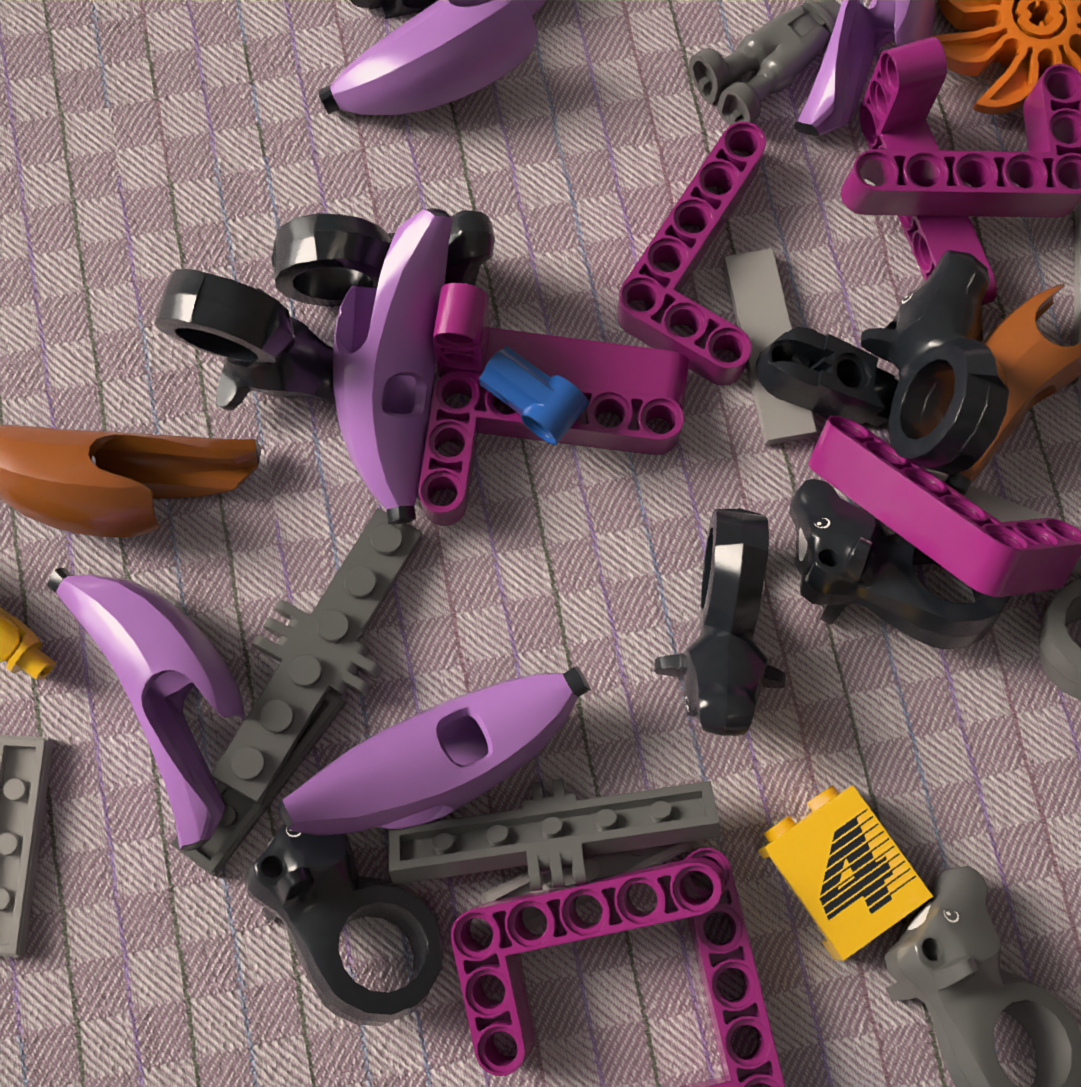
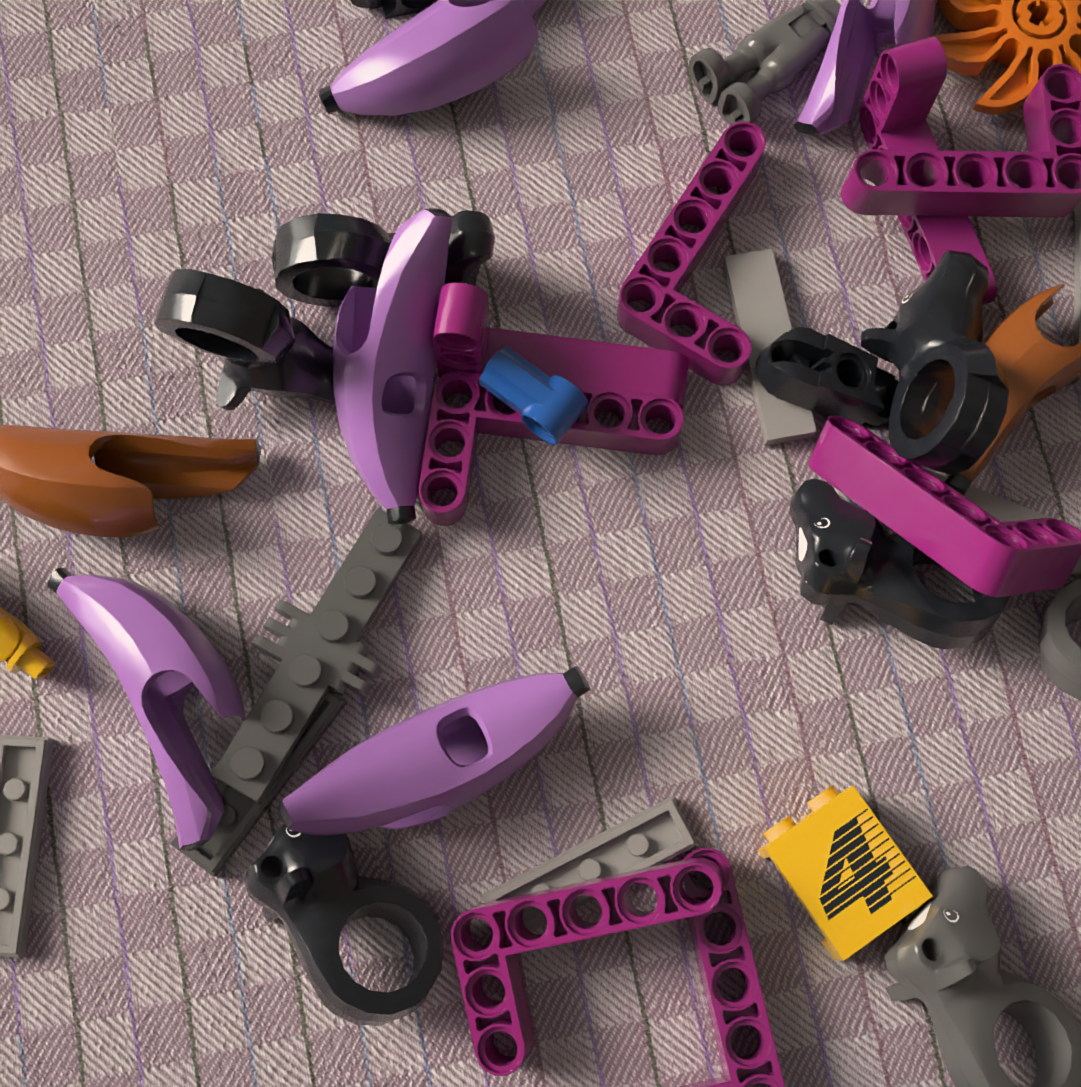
dark grey hinge [389,778,721,892] -> none
black animal [654,508,786,736] -> none

